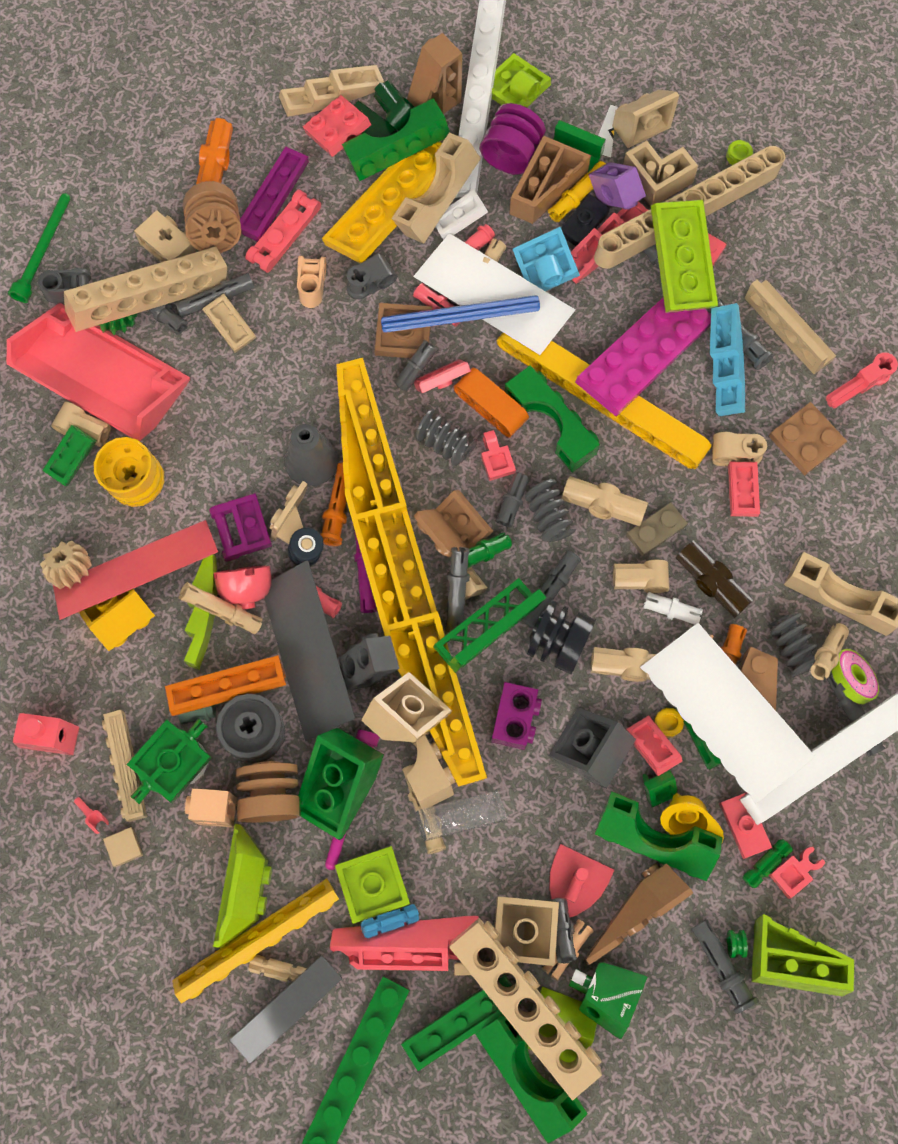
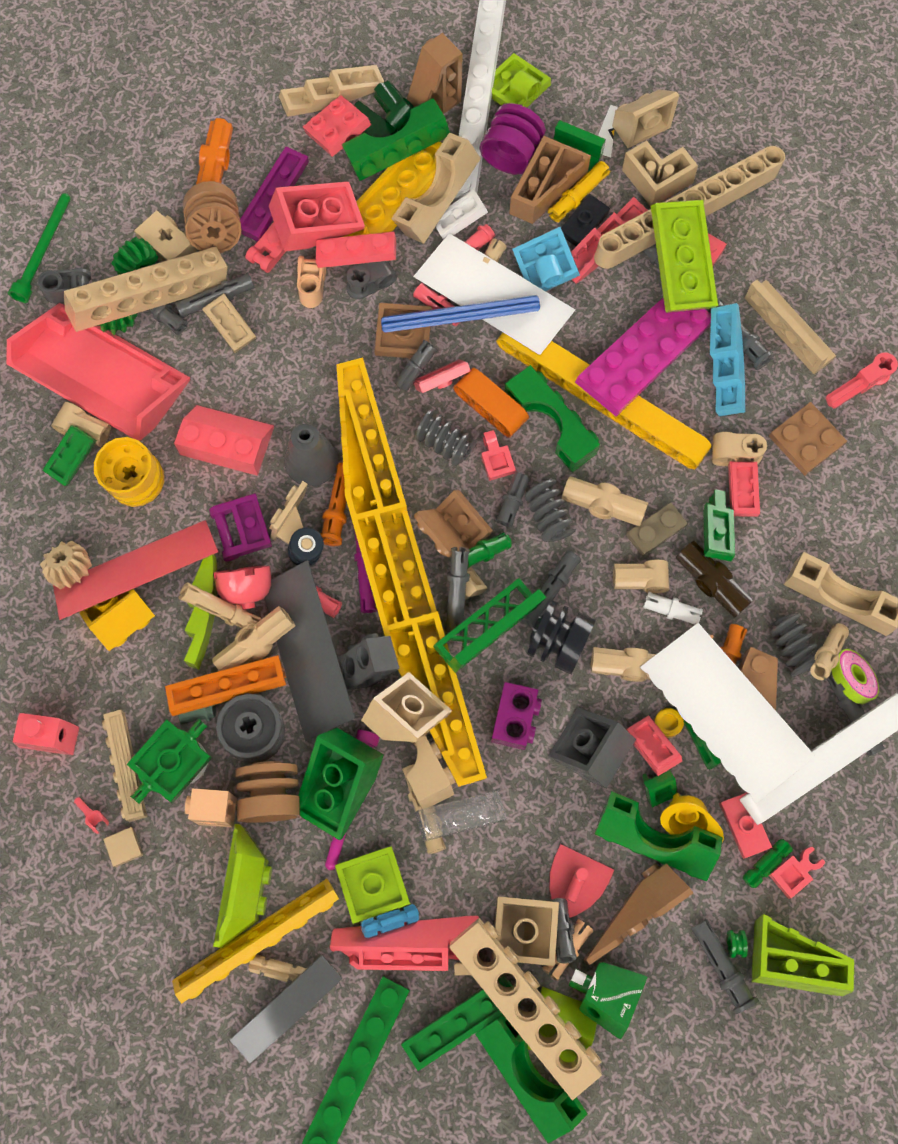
medium lavender brick [588,162,646,210] -> none
lime tile [726,140,753,165] -> none
none -> green gear [111,237,158,275]
none -> coral slope [174,405,274,476]
none -> tan piece [212,606,295,671]
none -> coral slope [269,182,365,251]
none -> coral plate [315,232,396,268]
none -> hinge [703,489,735,562]

